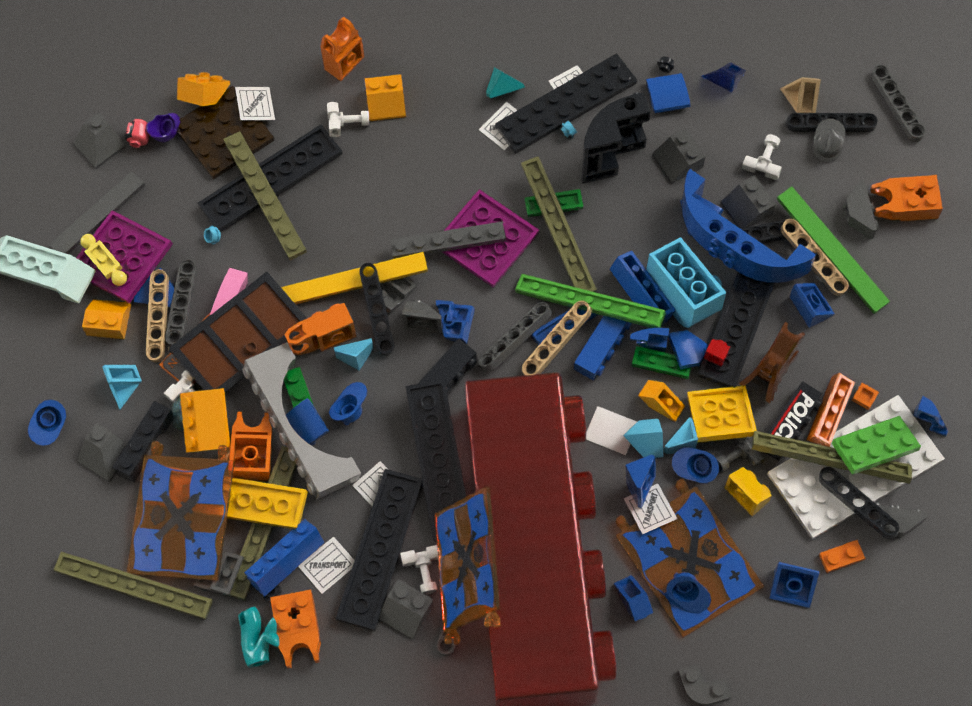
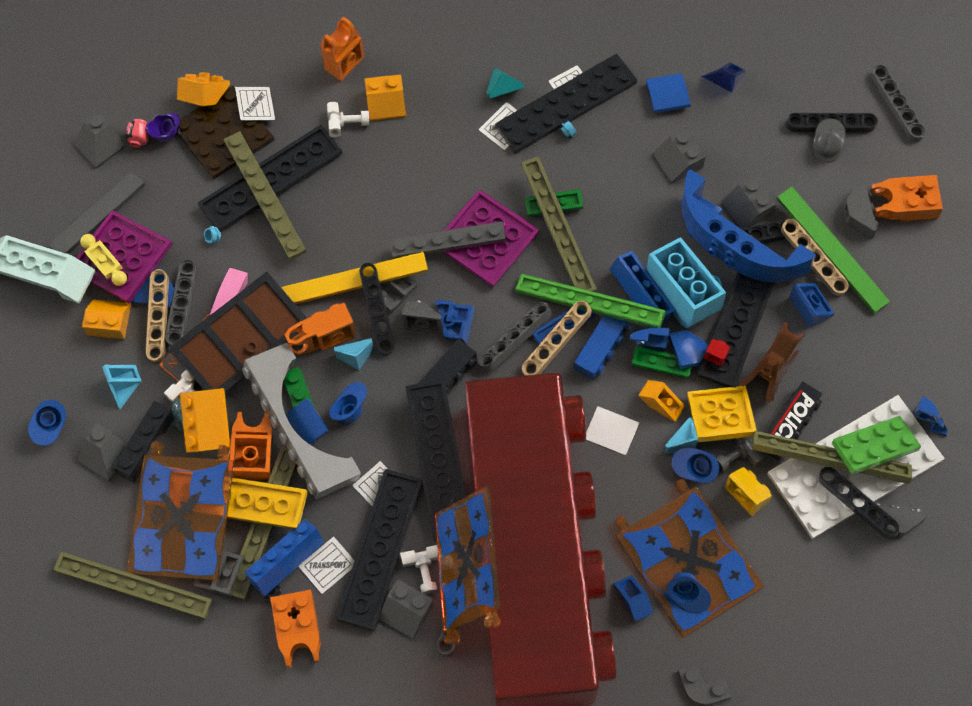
teal piece [238,607,280,668] -> none
black slope [581,92,651,184] -> none
medium azure slope [623,419,664,458] -> none
white sticker [624,484,677,534] -> none
blue slope [625,455,656,509] -> none
black plate [657,56,674,72] -> none
white bar [742,134,782,180] -> none
blue slope [770,562,819,608] -> none
tan slope [780,77,821,113] -> none
orange slope [807,373,855,447] -> none
orange plate [819,540,865,573] -> none
orange plate [851,383,879,410] -> none

